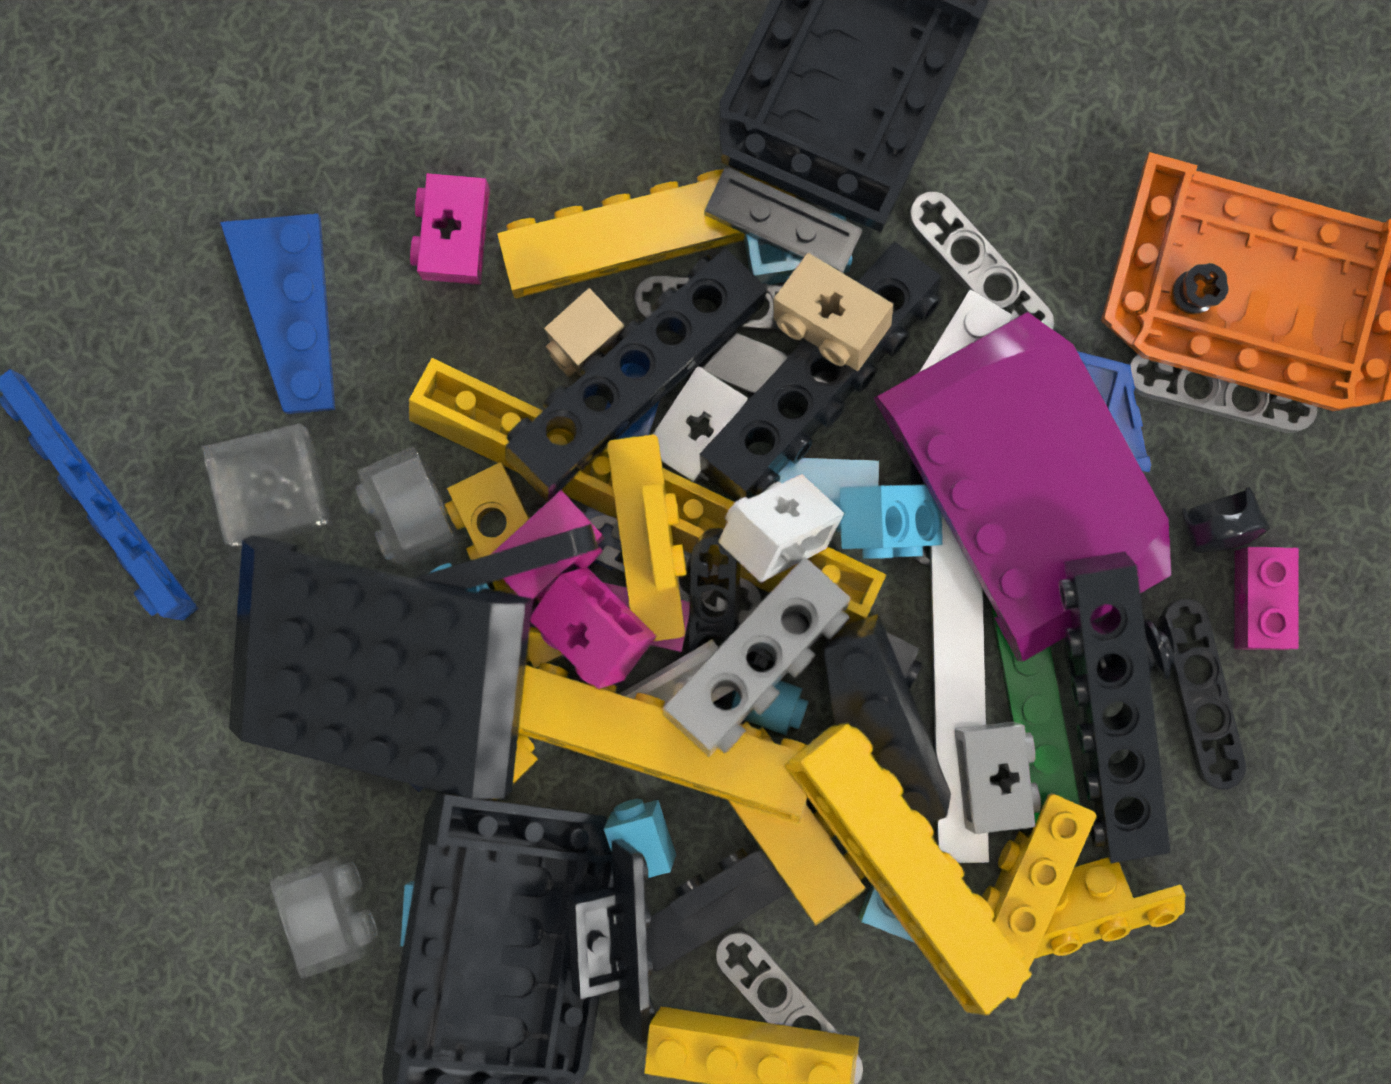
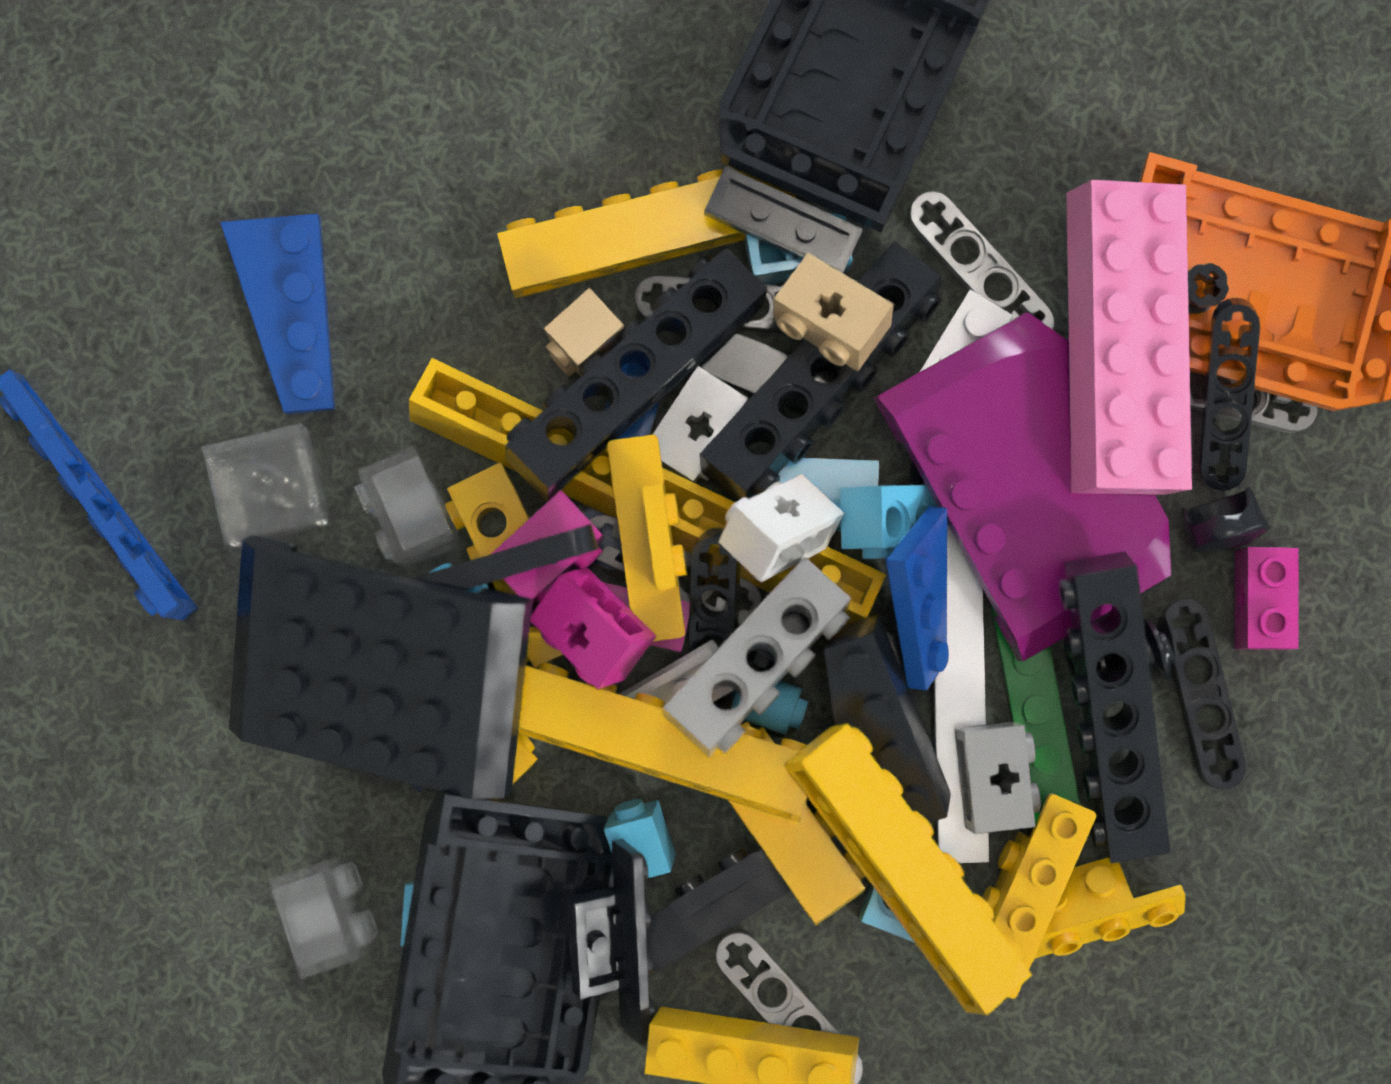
dark pink brick [410,173,490,285] -> none
none -> blue wing [886,506,949,691]
none -> bright pink brick [1066,180,1192,495]
none -> black beam [1199,297,1260,491]

